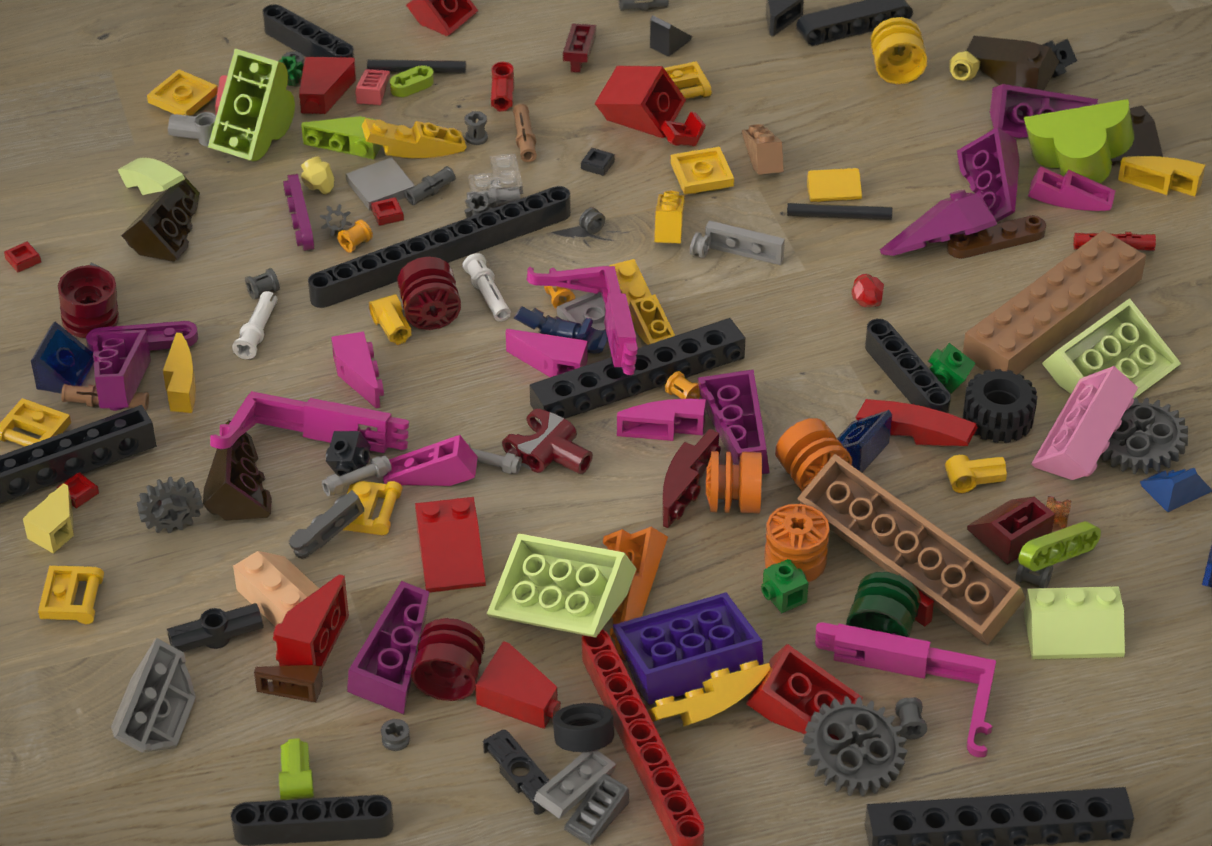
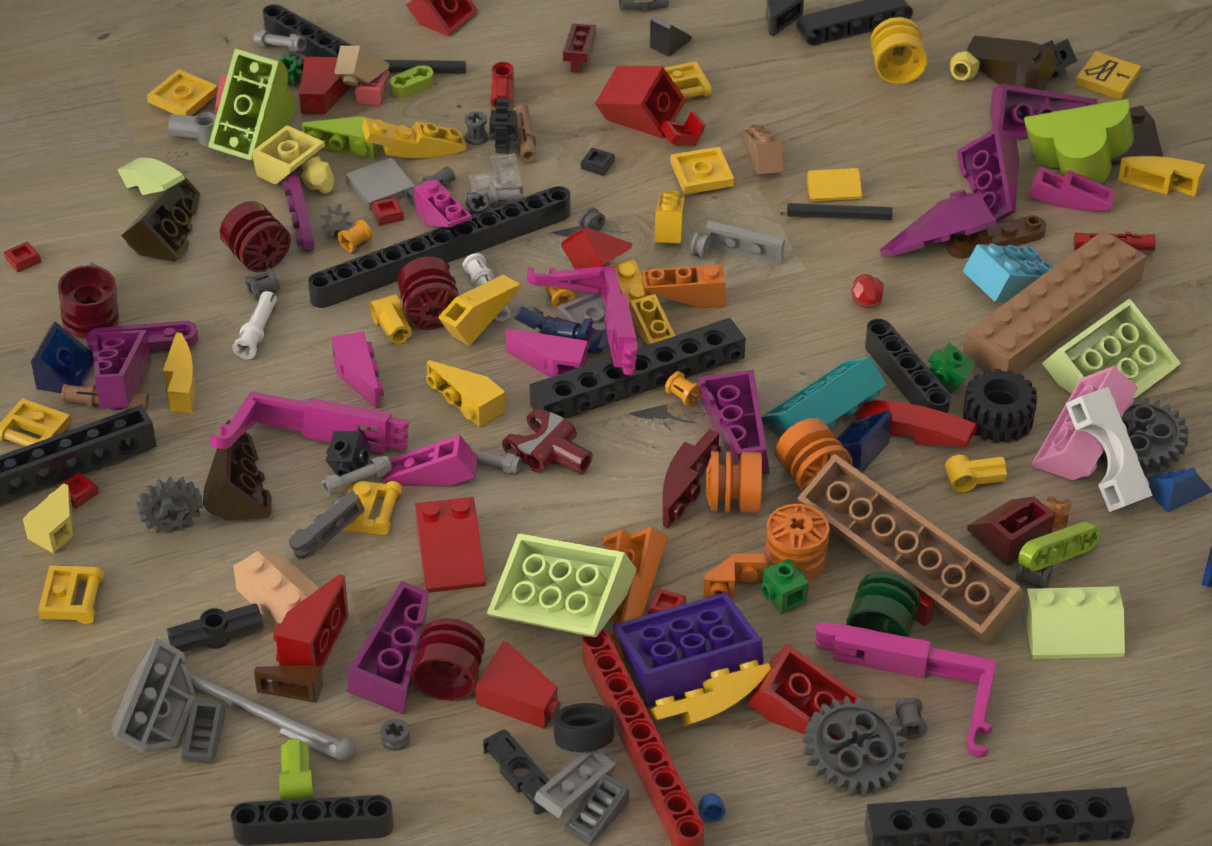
dark pink slope [617,399,706,441] -> none
none -> dark grey slope [181,700,226,763]
none -> light grey bar [188,671,355,761]
none -> dark red wheel [219,201,291,272]
none -> light yellow slope [252,125,325,185]
none -> light grey bar [253,30,307,52]
none -> tan slope [334,46,389,86]
none -> dark pink slope [413,179,472,227]
none -> yellow slope [426,360,506,427]
none -> yellow slope [438,275,522,346]
none -> black gear [489,97,517,153]
none -> red slope [561,227,633,269]
none -> orange slope [642,264,726,308]
none -> red tile [648,588,686,615]
none -> blue hinge [698,793,726,822]
none -> orange slope [704,553,765,600]
none -> teal slope [761,356,887,438]
none -> medium azure slope [963,244,1054,302]
none -> white arch [1065,387,1153,512]
none -> yellow tile [1075,51,1142,100]

